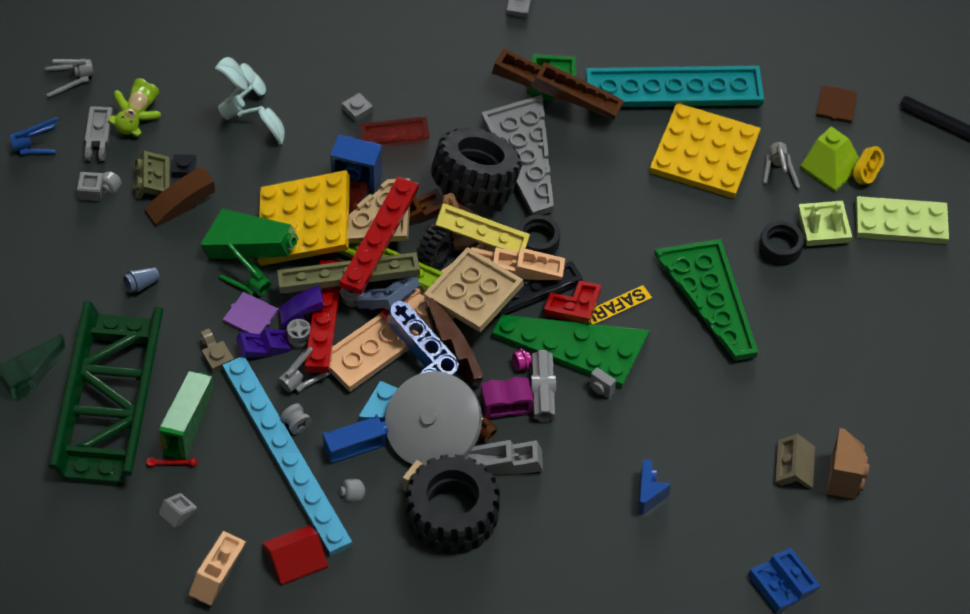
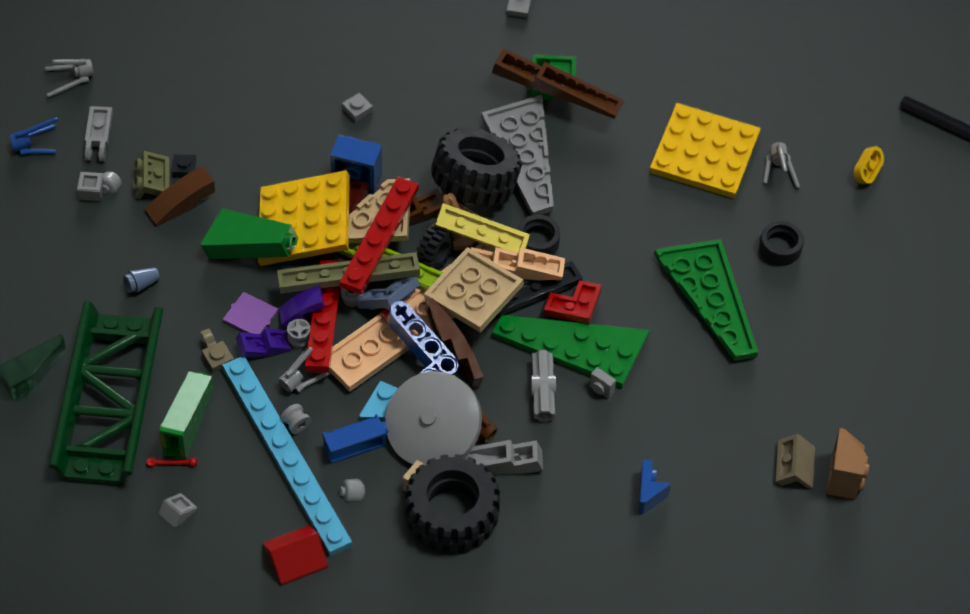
lime piece [108,78,161,137] -> none
light nougat slope [188,531,246,605] -> none
light aqua plant [215,57,285,146] -> none
green plant [219,244,272,296] -> none
clear red plate [360,116,430,145] -> none
magenta brick [480,377,534,418] -> none
dark pink plate [512,349,532,372] -> none
teal plate [586,66,764,107] -> none
sticker [590,285,652,324] -> none
blue slope [747,548,820,613] -> none
yellowish green plate [797,201,852,246] -> none
lime slope [800,127,859,192] -> none
reddish brown piece [816,85,858,123] -> none
yellowish green plate [856,196,949,244] -> none

